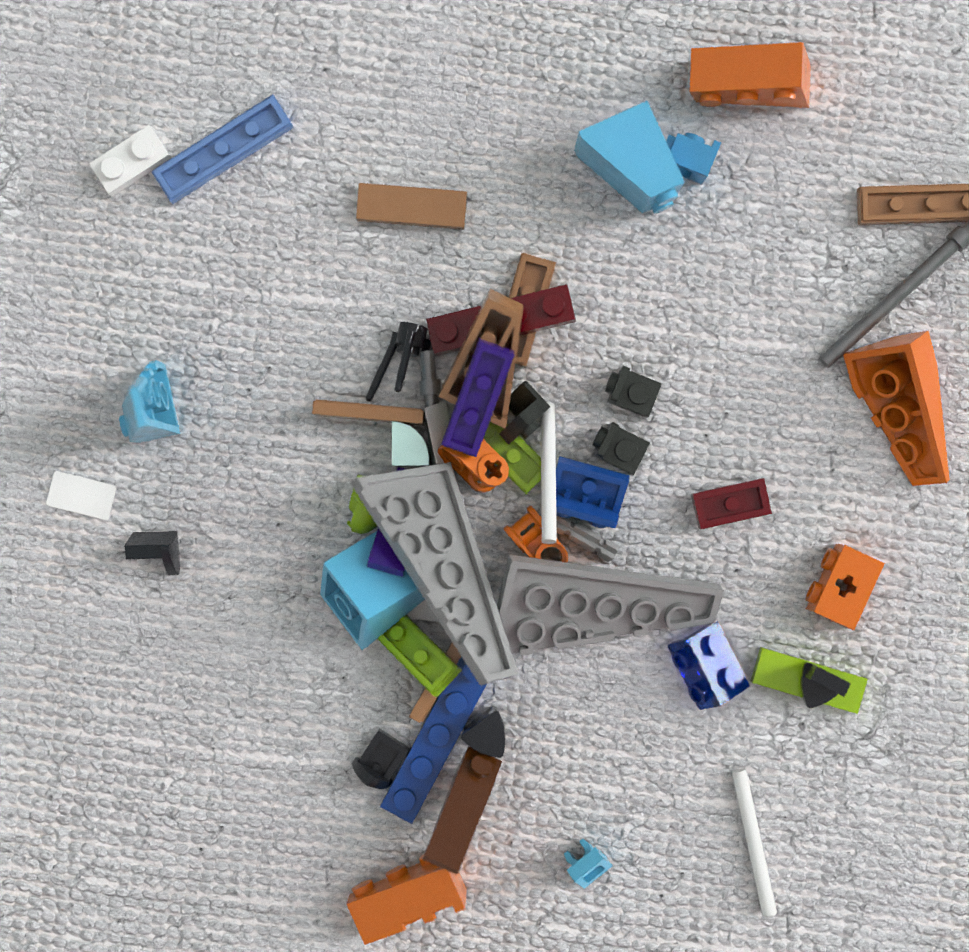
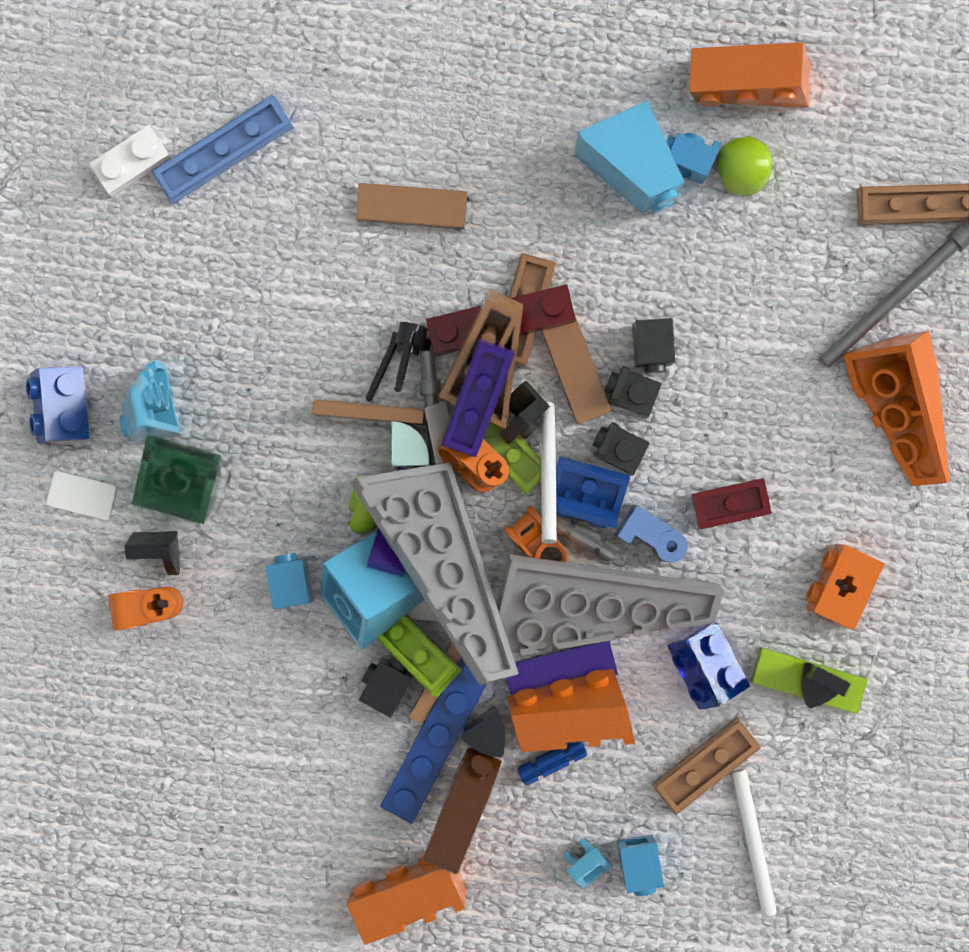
black tile [352,728,410,789] -> none
none -> bracket [26,366,89,444]
none -> orange piece [108,587,184,631]
none -> clear green slope [132,434,222,524]
none -> dark azure brick [266,553,314,610]
none -> black brick [359,656,414,718]
none -> dark purple tile [506,641,618,695]
none -> orange wedge [507,668,636,752]
none -> blue axle [518,742,587,785]
none -> medium nougat tile [541,316,612,425]
none -> medium blue leg [614,505,688,562]
none -> dark azure brick [617,835,664,896]
none -> pearl dark grey brick [632,318,675,373]
none -> medium nougat tile [652,717,761,815]
none -> lime hair [717,136,773,196]

